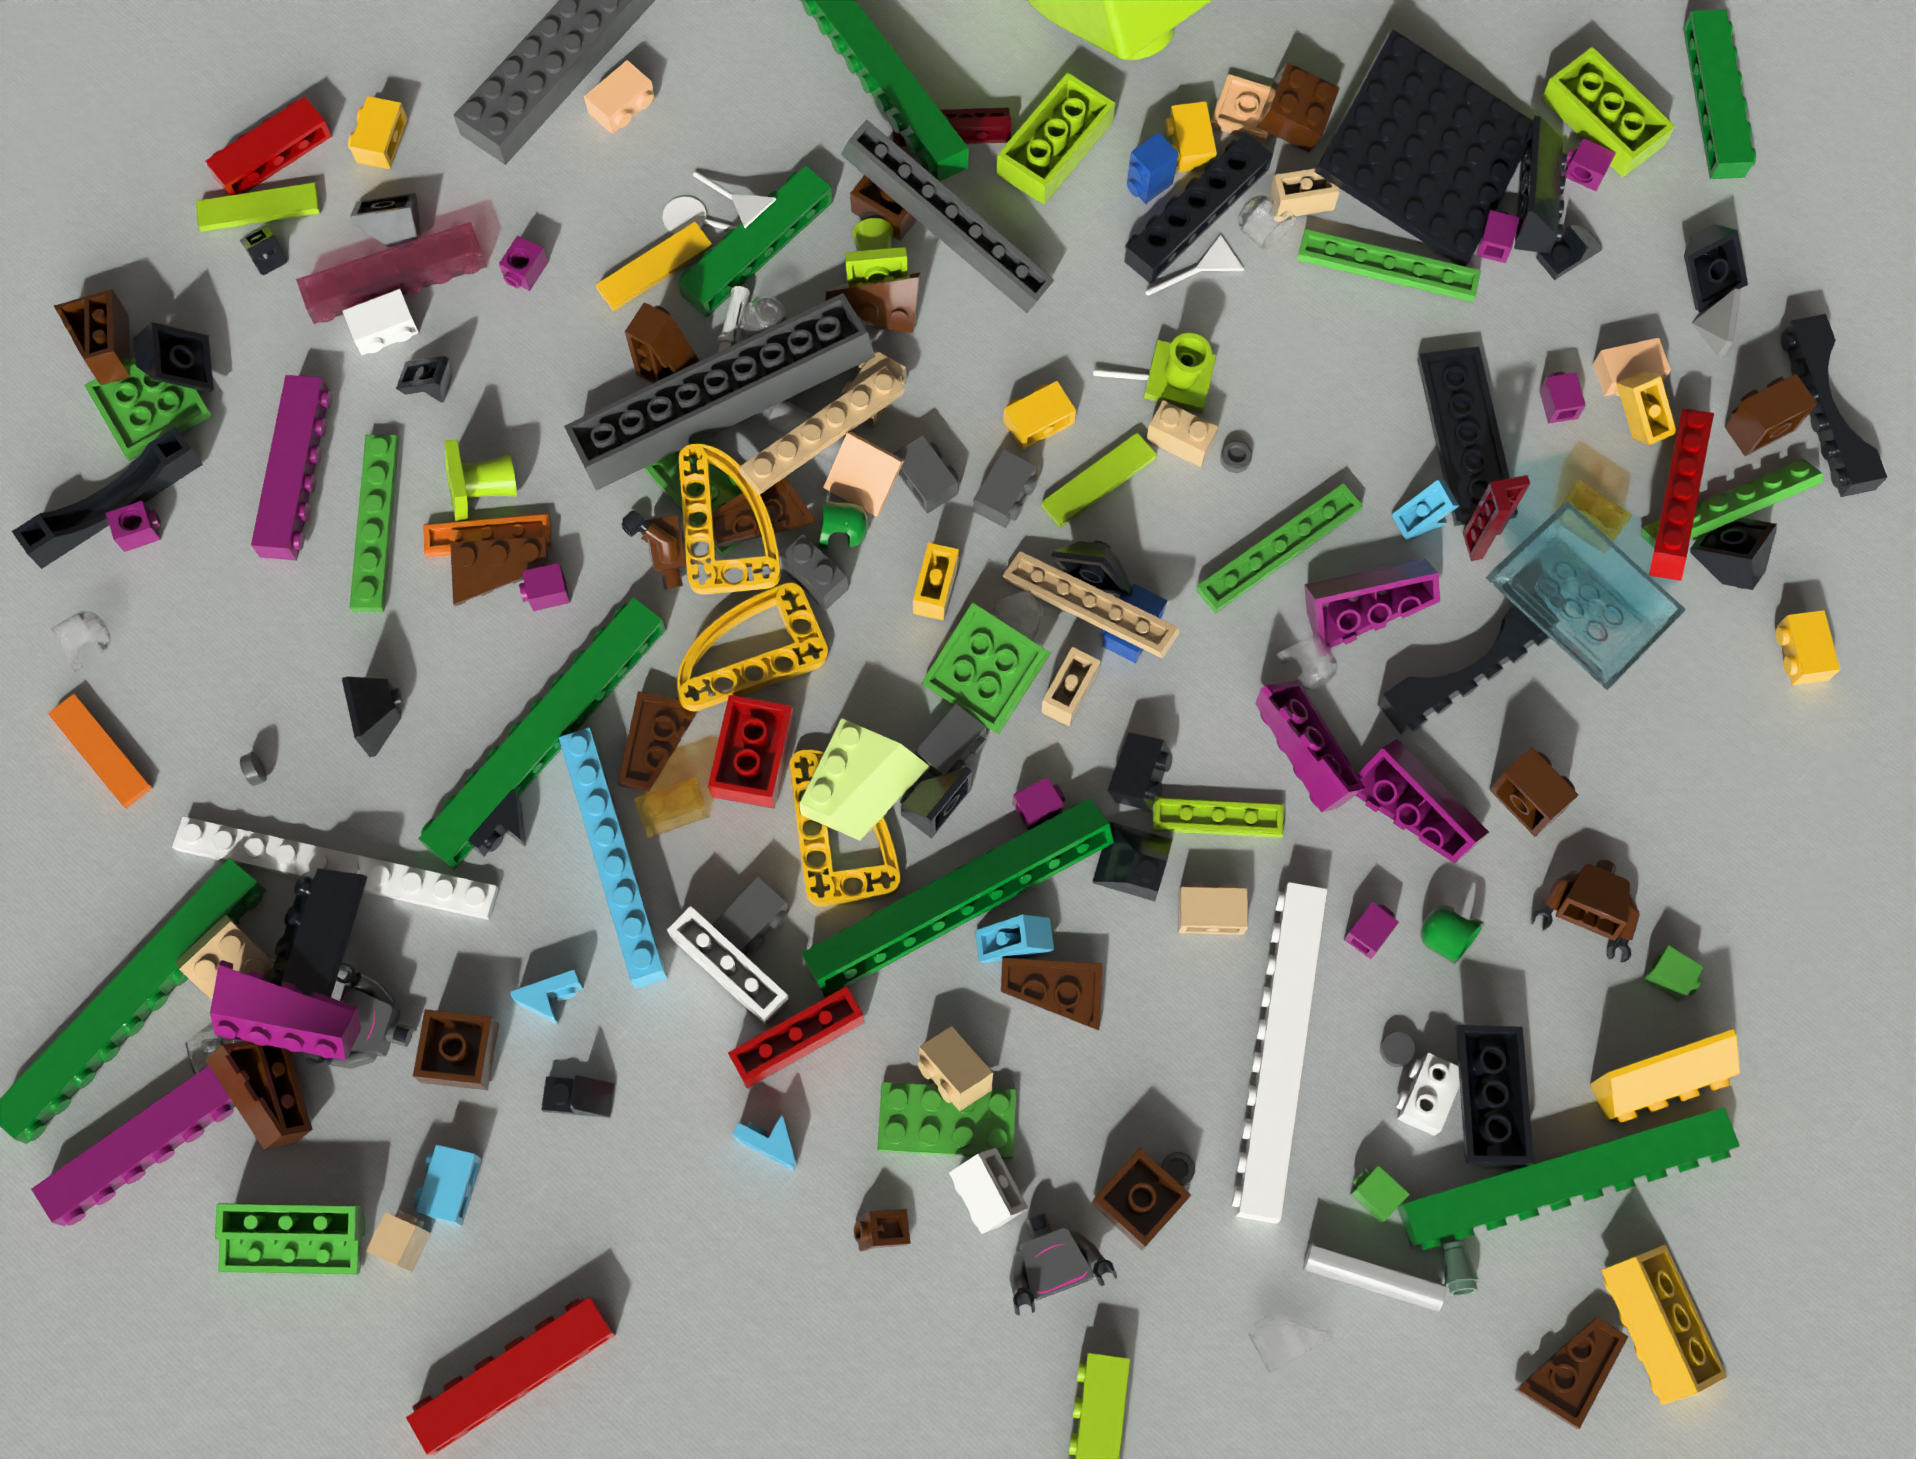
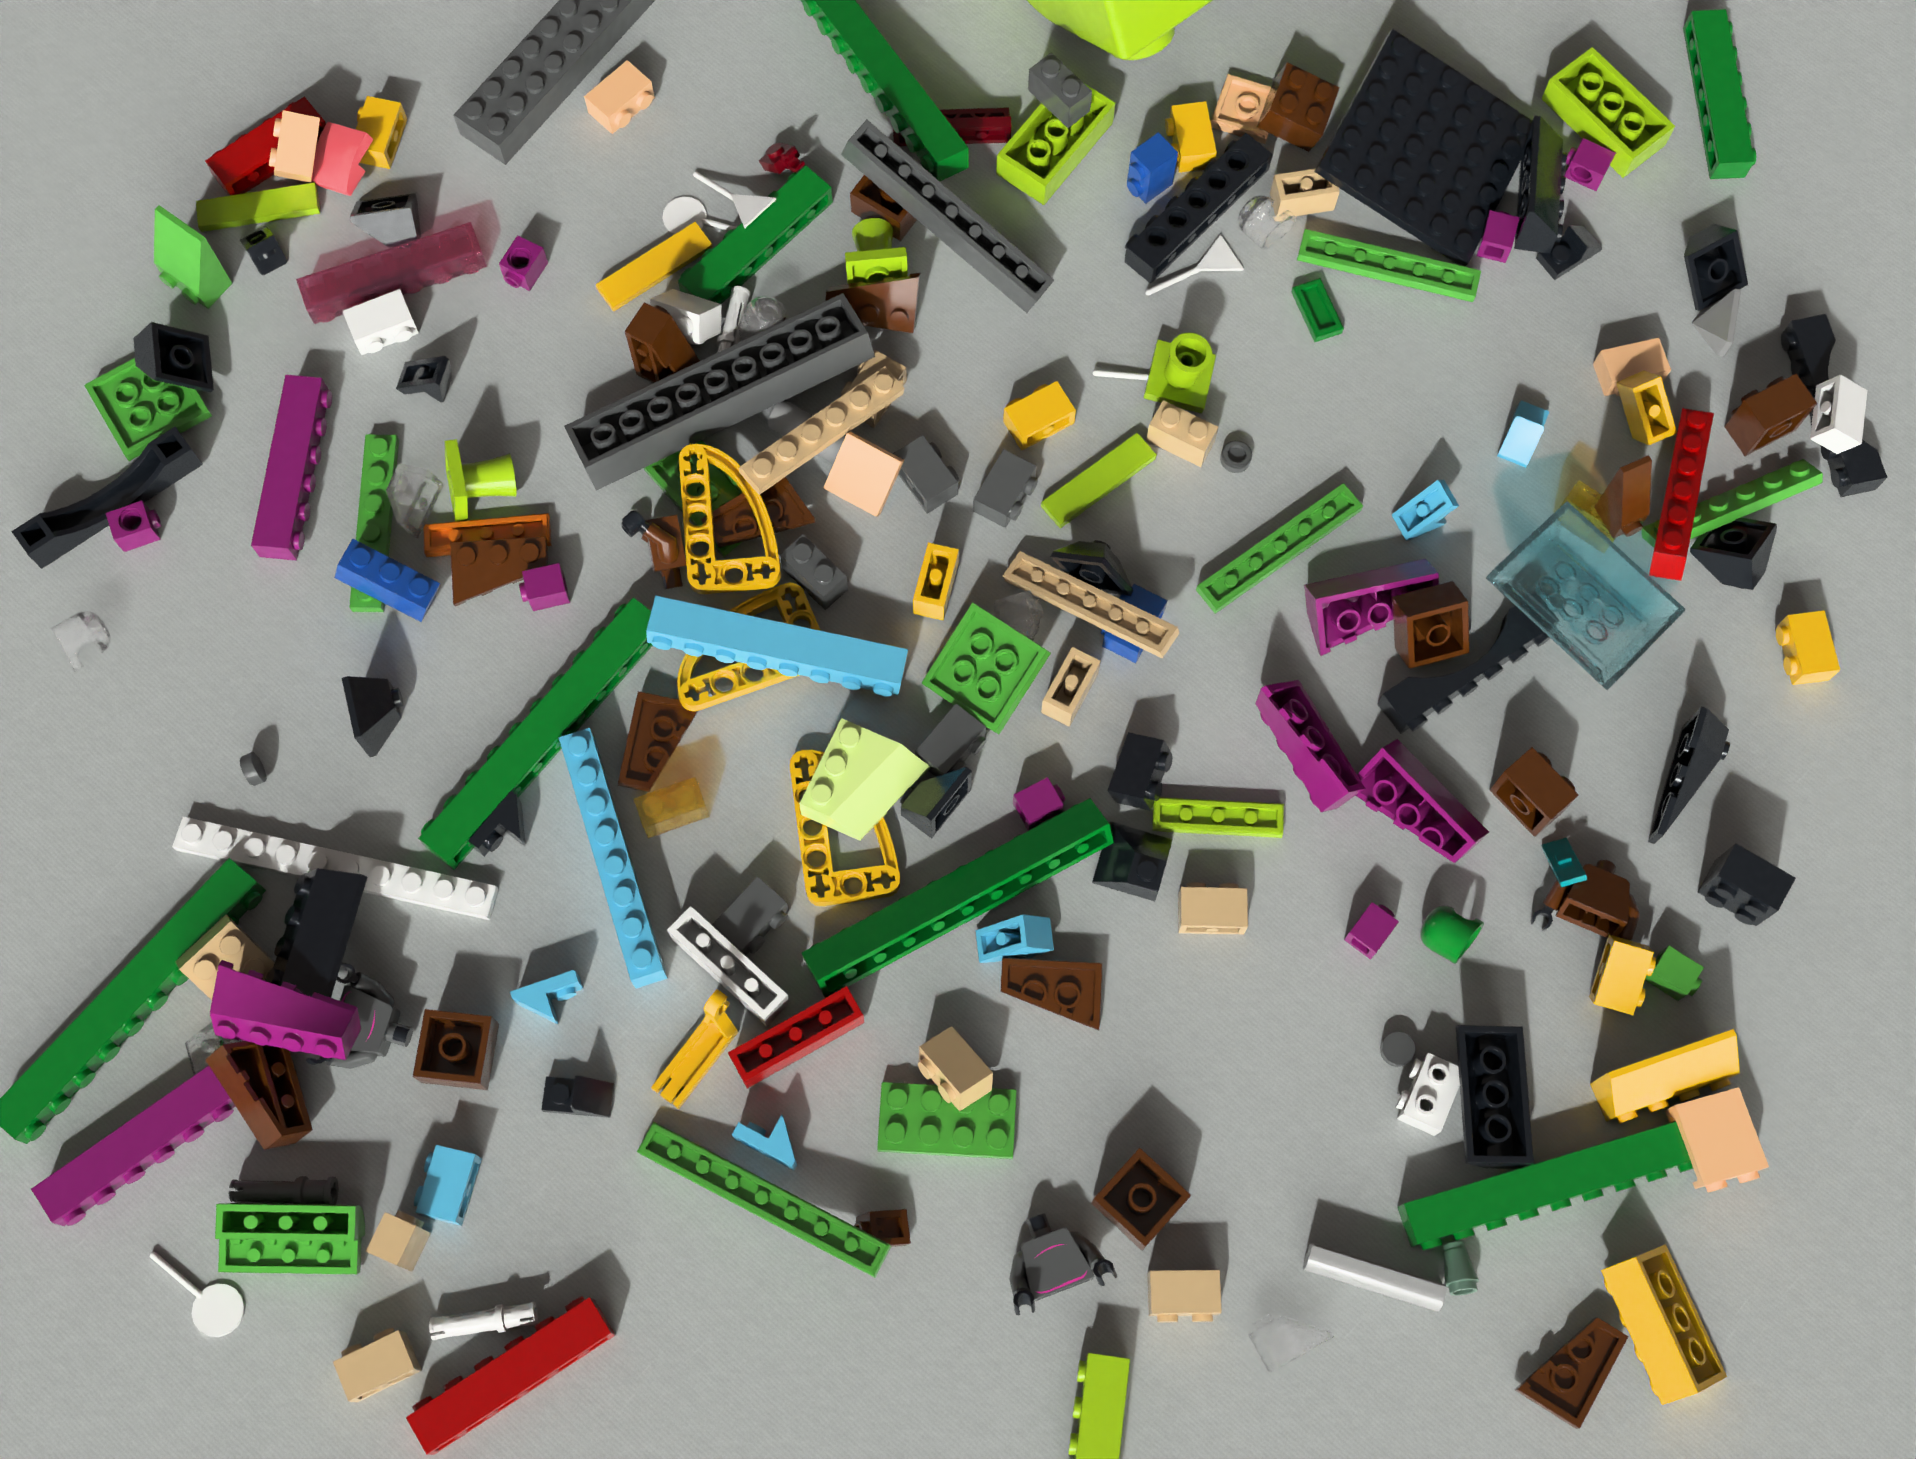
orange tile [47,694,152,809] -> none
reddish brown wedge [54,289,130,385] -> none
red brick [708,695,795,809] -> none
green helmet [818,501,868,549] -> none
white brick [949,1148,1029,1234] -> none
dark grey tile [1160,1152,1195,1187] -> none
white brick [1232,882,1327,1224] -> none
clear helmet [1276,634,1337,690] -> none
bright green brick [1351,1165,1410,1223] -> none
black plate [1417,346,1518,526] -> none
dark red fence [1463,475,1531,561] -> none
magenta brick [1539,372,1586,424] -> none
none -> white piece [150,1251,245,1337]
none -> slope [154,205,232,309]
none -> dark grey pin [229,1176,339,1205]
none -> light nougat brick [269,110,320,183]
none -> coral slope [311,122,373,196]
none -> tan brick [333,1328,422,1403]
none -> blue brick [334,539,440,622]
none -> clear slope [386,463,444,538]
none -> white pin [429,1302,538,1340]
none -> bright green tile [637,1122,892,1278]
none -> medium azure brick [646,595,908,697]
none -> white brick [650,289,722,345]
none -> yellow hinge [651,989,738,1109]
none -> dark red plate [759,142,805,174]
none -> dark grey brick [1028,52,1092,128]
none -> tan brick [1147,1270,1222,1323]
none -> green tile [1291,278,1344,343]
none -> reddish brown brick [1392,581,1469,669]
none -> slope [1497,400,1549,468]
none -> teal piece [1541,837,1587,887]
none -> yellow brick [1589,934,1656,1015]
none -> reddish brown slope [1594,455,1652,539]
none -> black wedge [1648,706,1730,844]
none -> light nougat panel [1665,1087,1769,1193]
none -> black brick [1698,843,1796,926]
none -> white brick [1810,375,1868,454]

